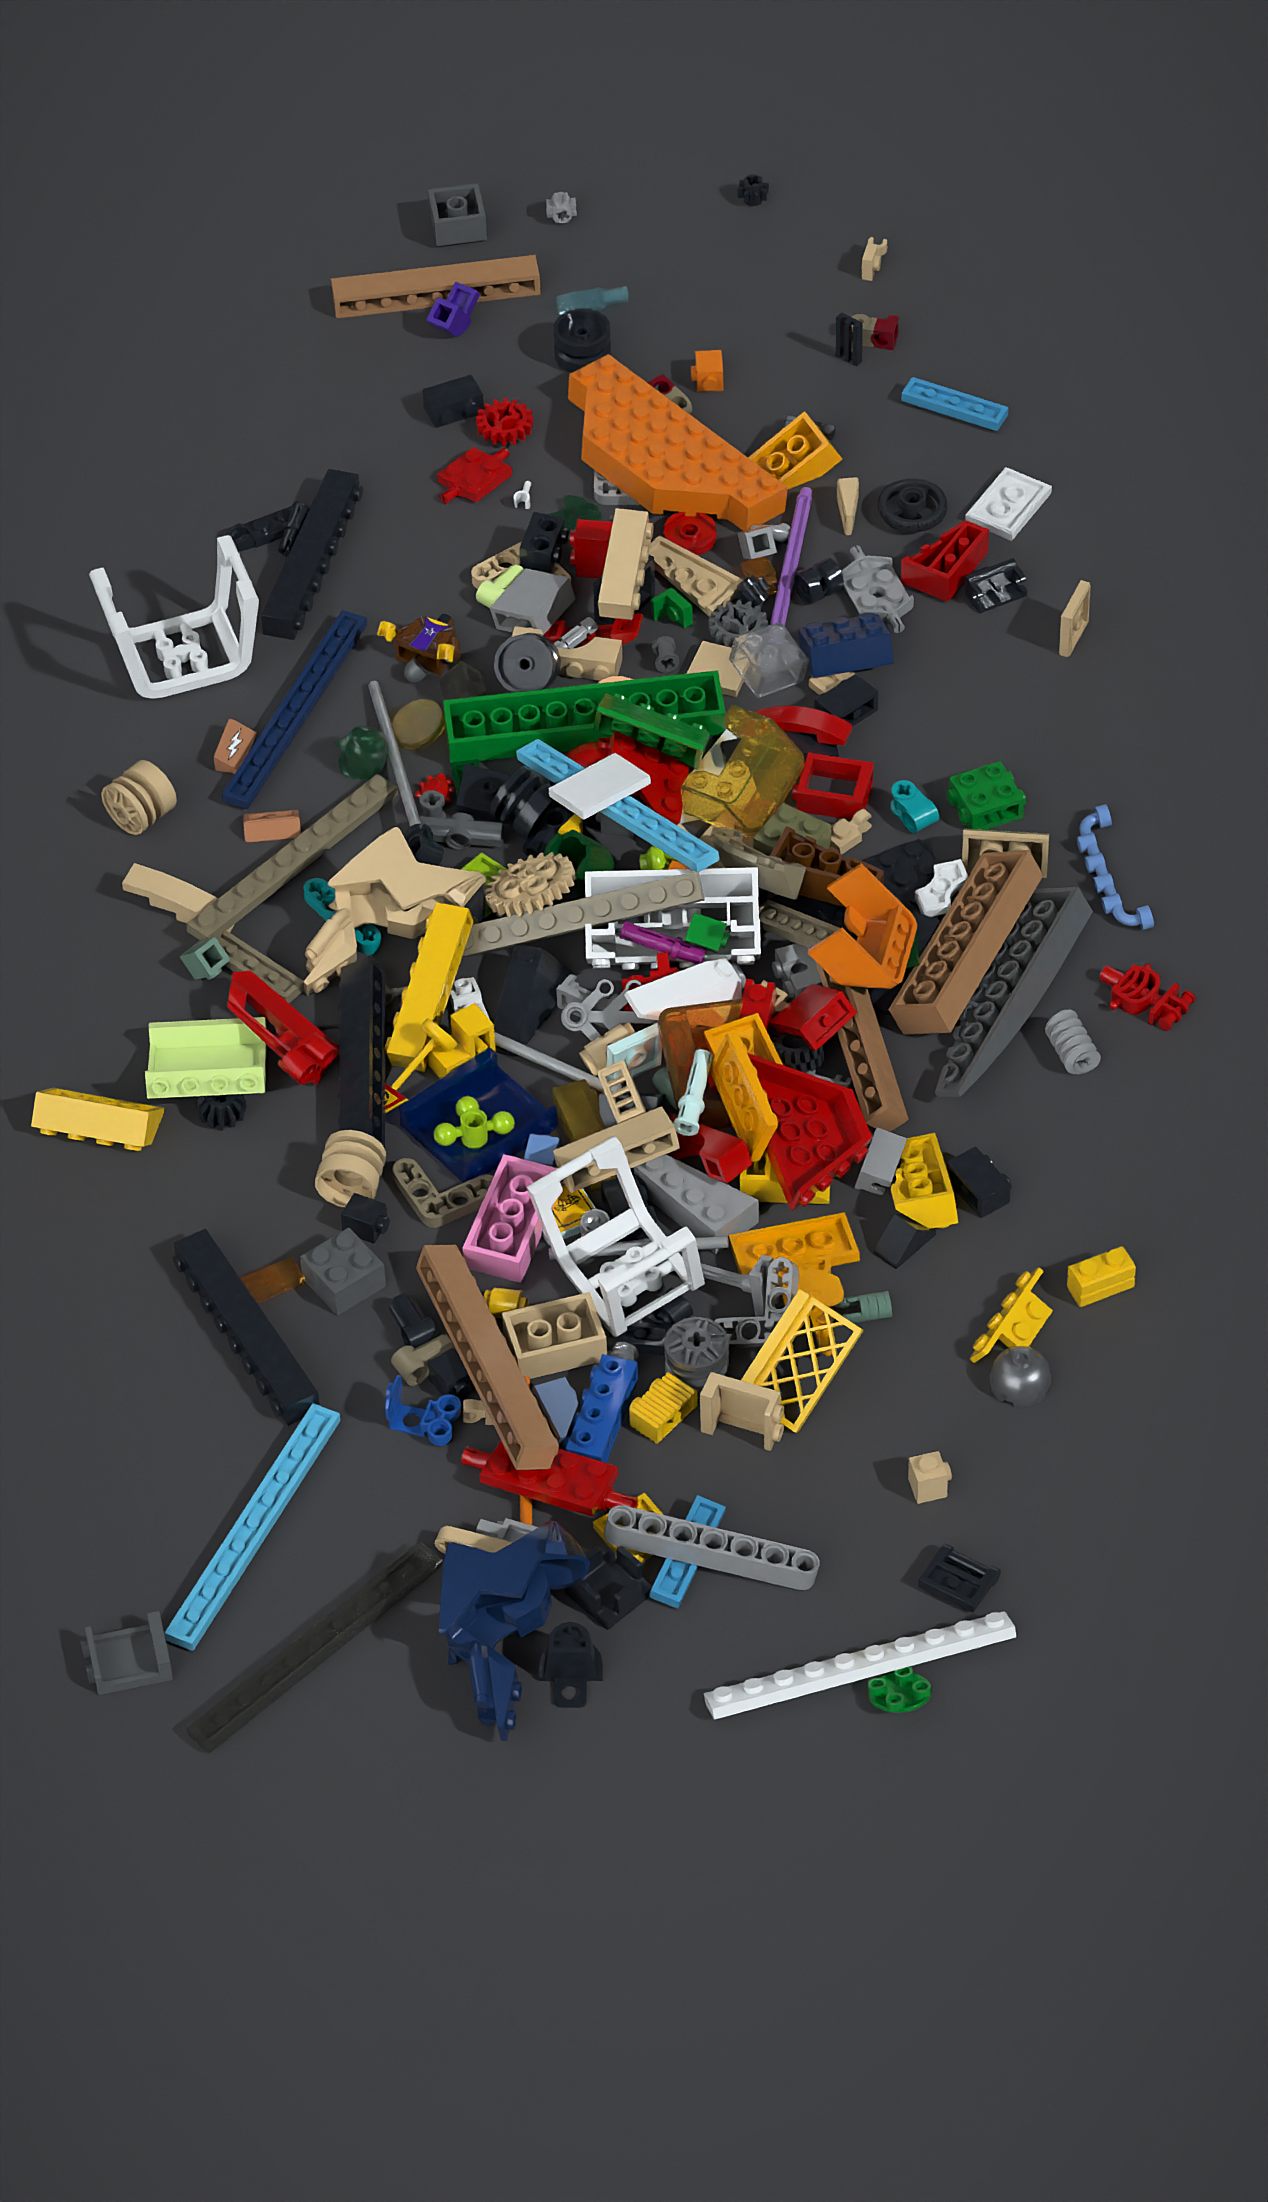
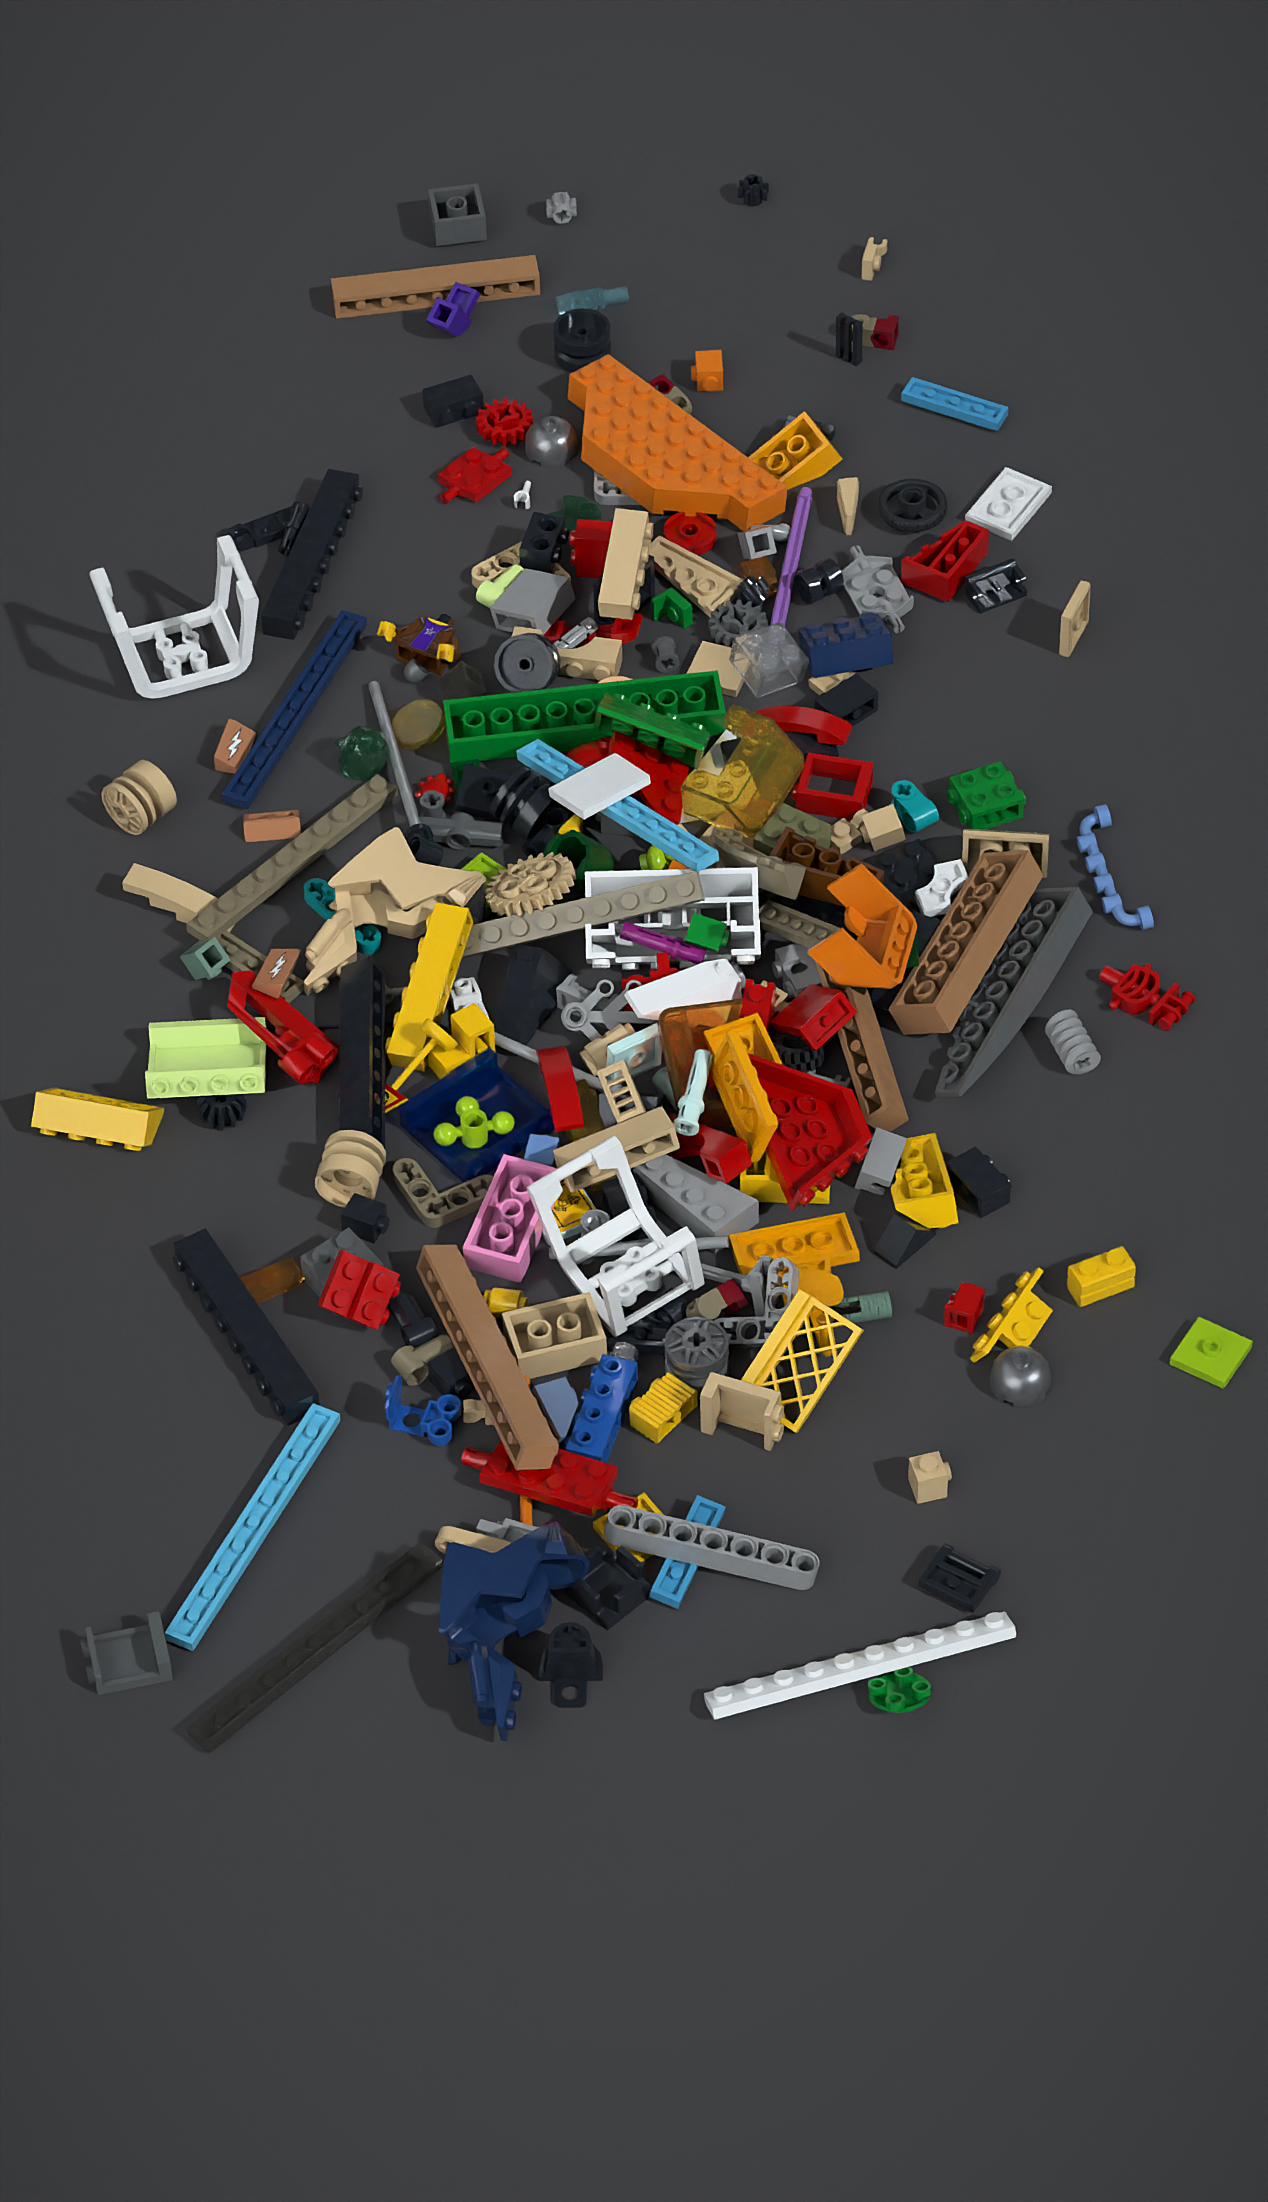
none -> nougat slope [252,949,301,999]
none -> red plate [317,1250,401,1330]
none -> flat silver cylinder [525,416,578,468]
none -> red slope [536,1046,584,1132]
none -> leg [686,1278,749,1320]
none -> tan brick [860,804,906,851]
none -> red brick [944,1282,985,1334]
none -> lime plate [1170,1317,1253,1389]

